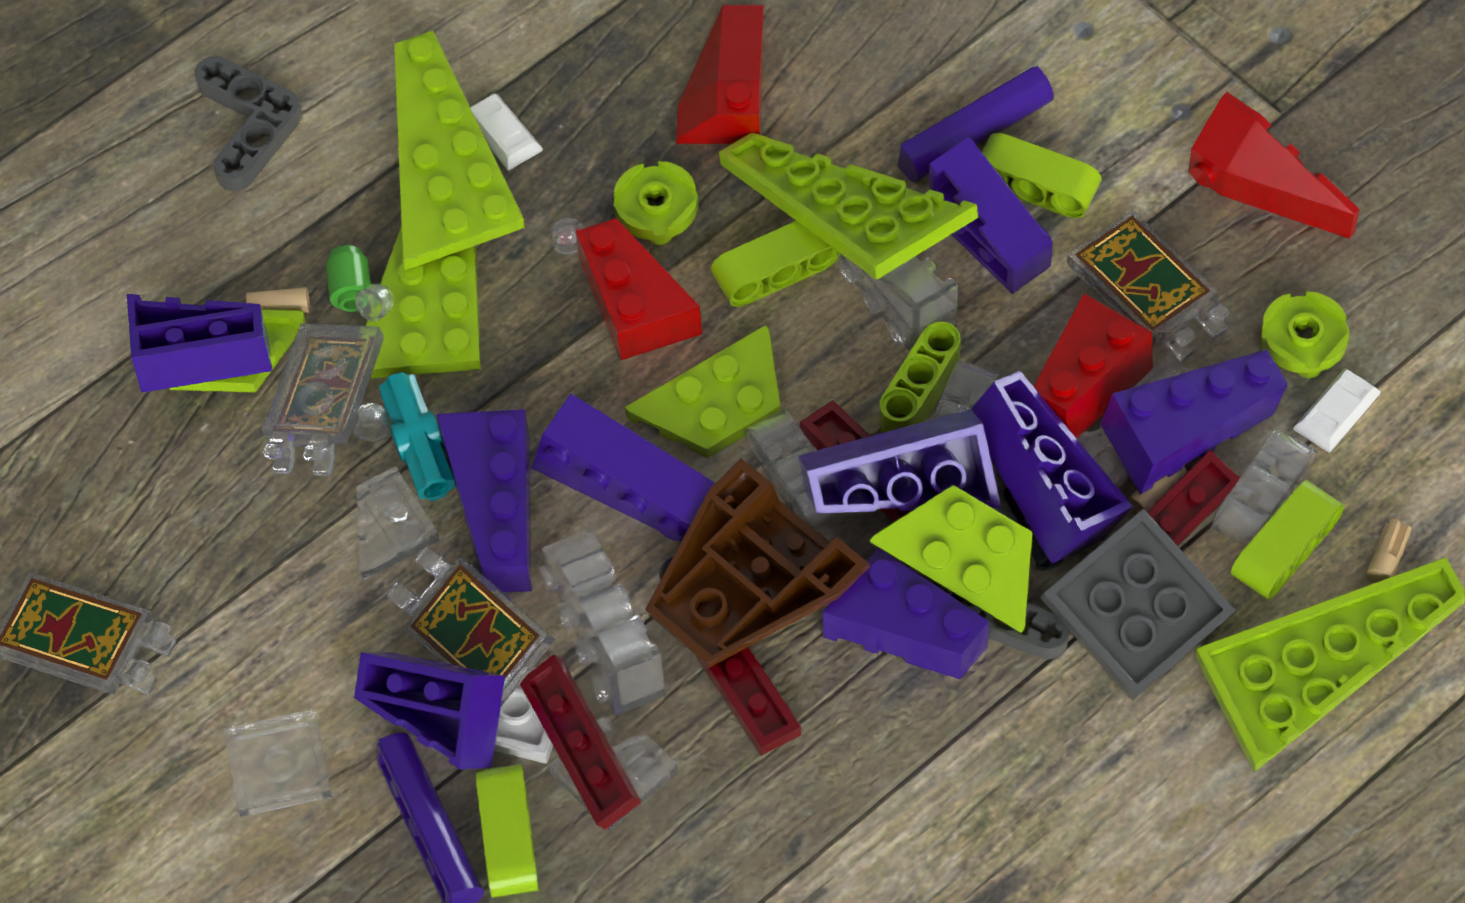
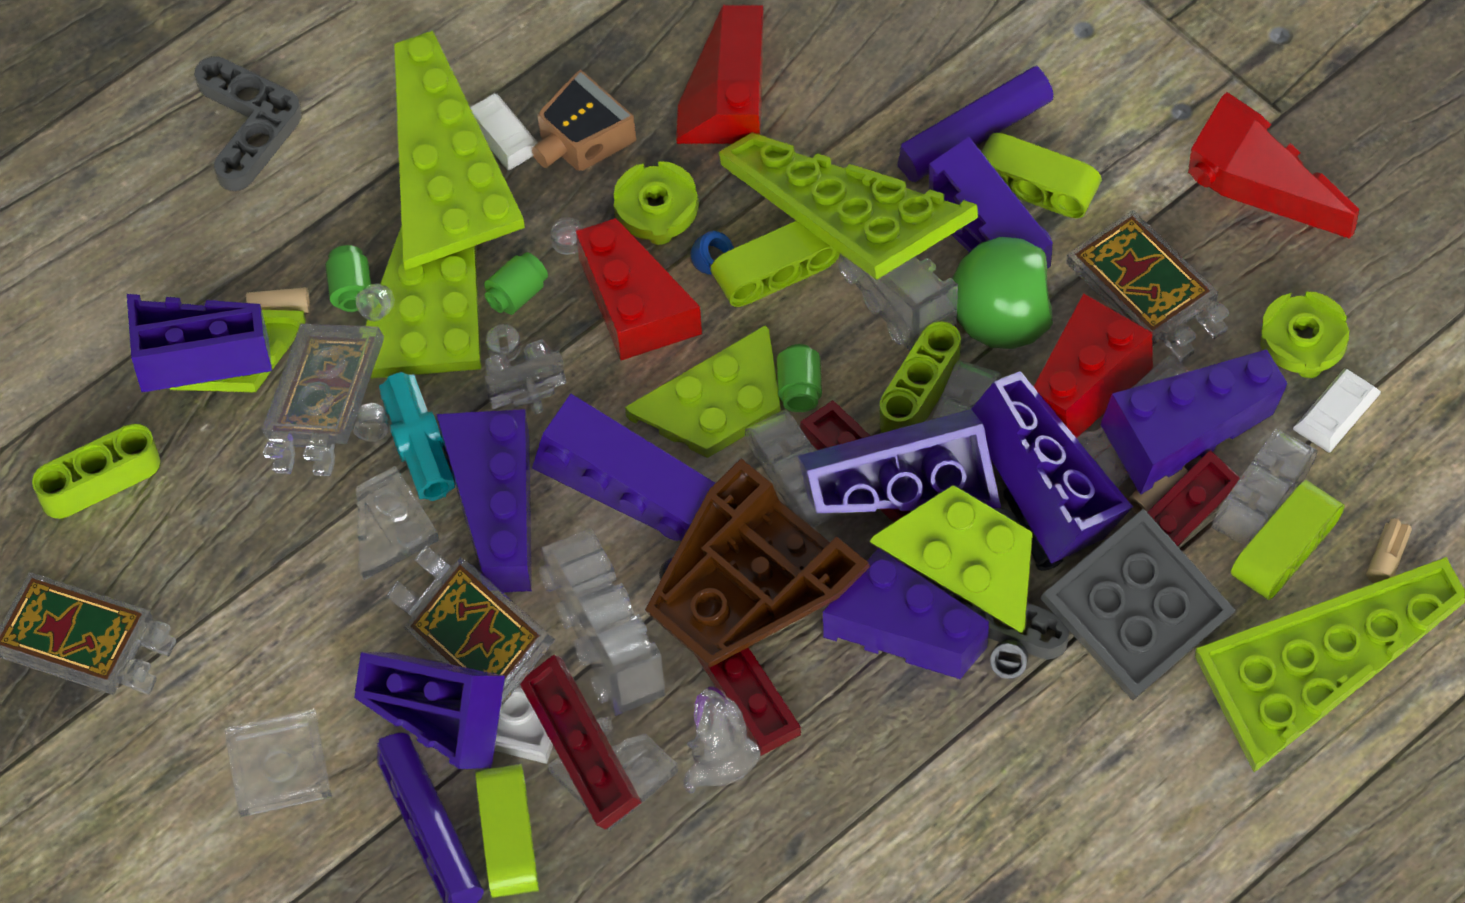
none -> lime beam [32,424,161,519]
none -> bright green brick [484,252,548,314]
none -> clear hips [484,339,567,415]
none -> clear hinge [486,324,522,362]
none -> torso [531,70,636,171]
none -> clear hair [683,686,760,794]
none -> blue piece [690,231,734,274]
none -> bright green brick [777,344,822,412]
none -> bright green cylinder [950,237,1053,349]
none -> hinge [990,639,1028,679]

